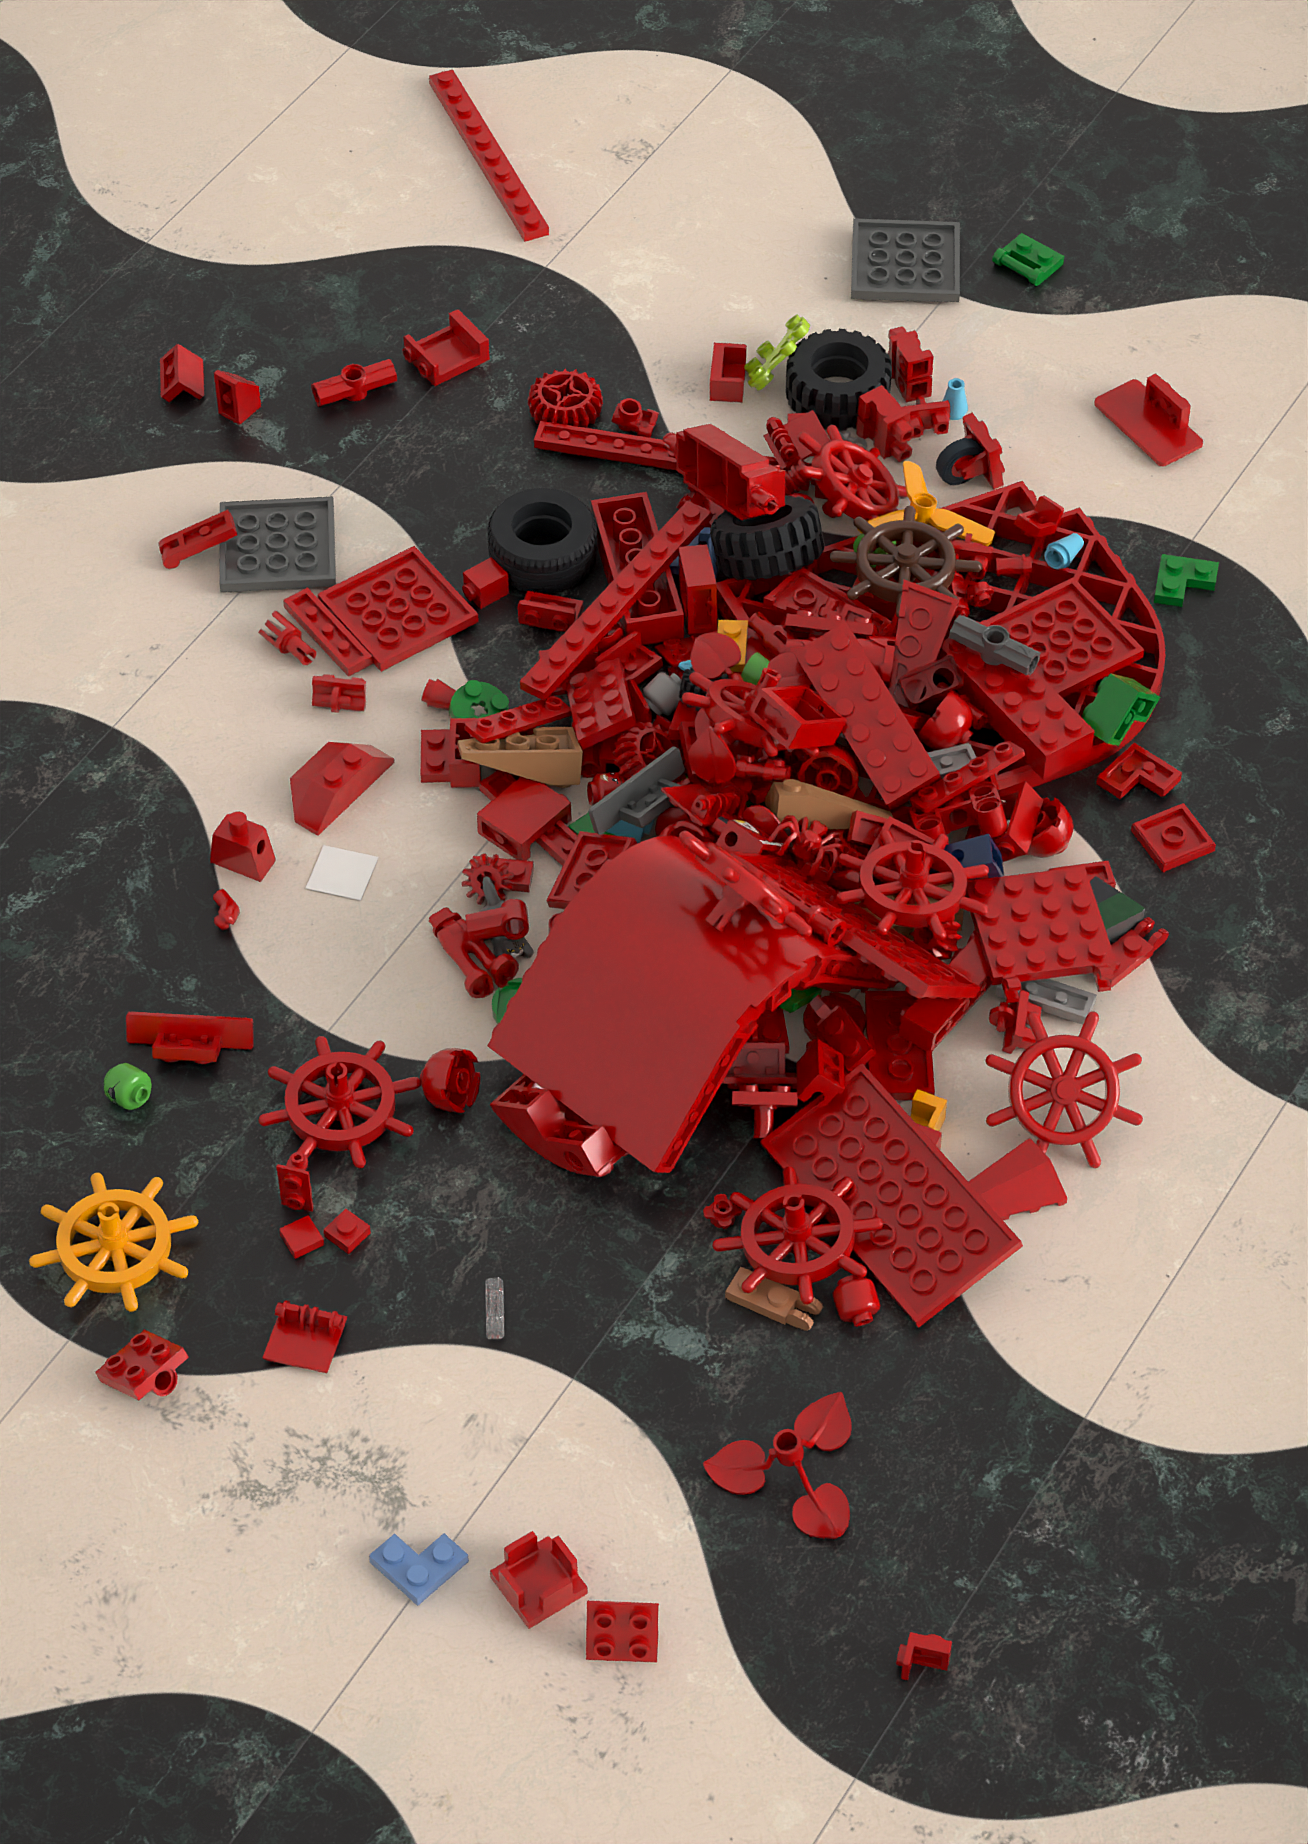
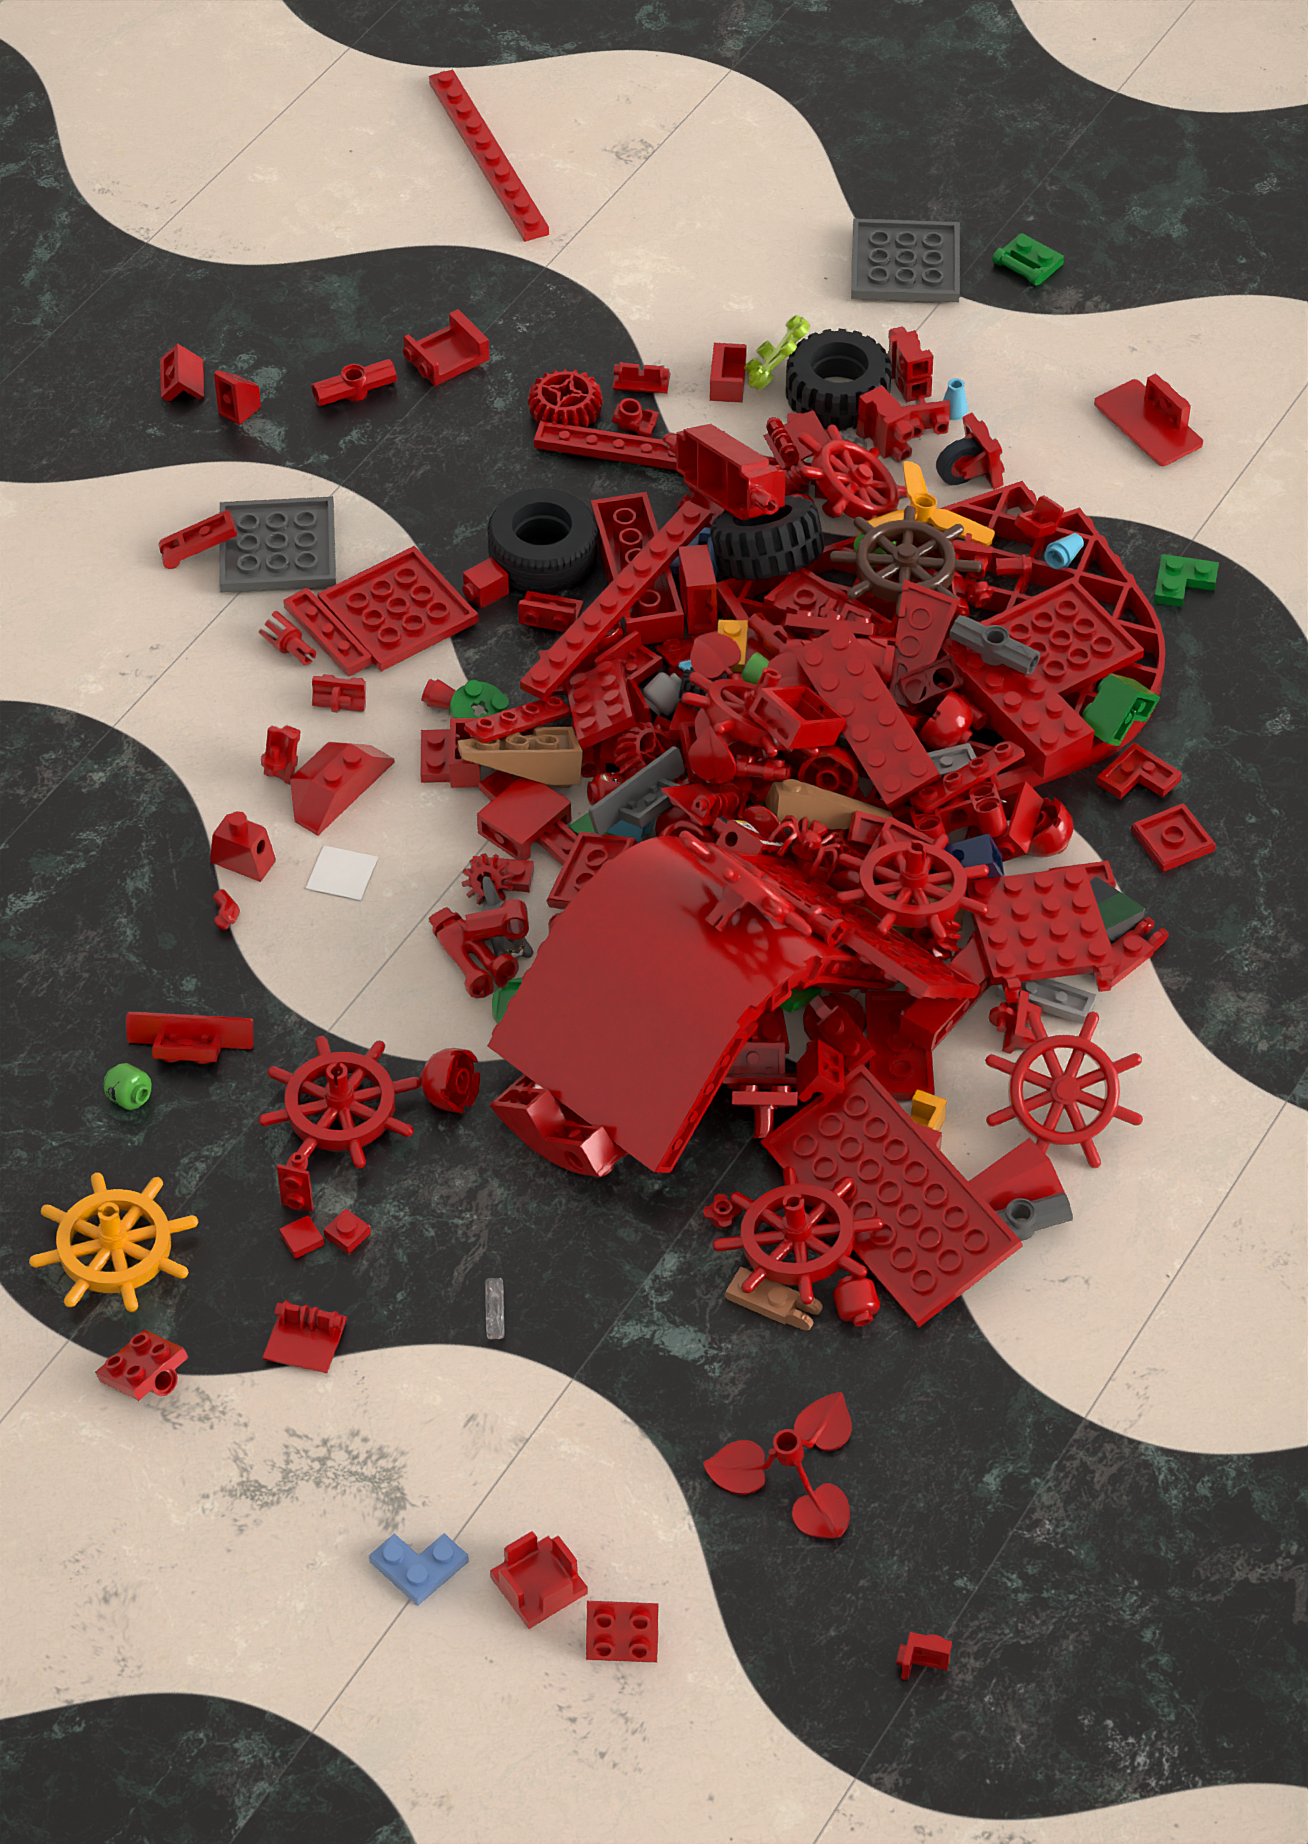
none -> red hips [261,725,301,784]
none -> red hinge [613,362,671,394]
none -> dark grey piece [995,1192,1073,1241]

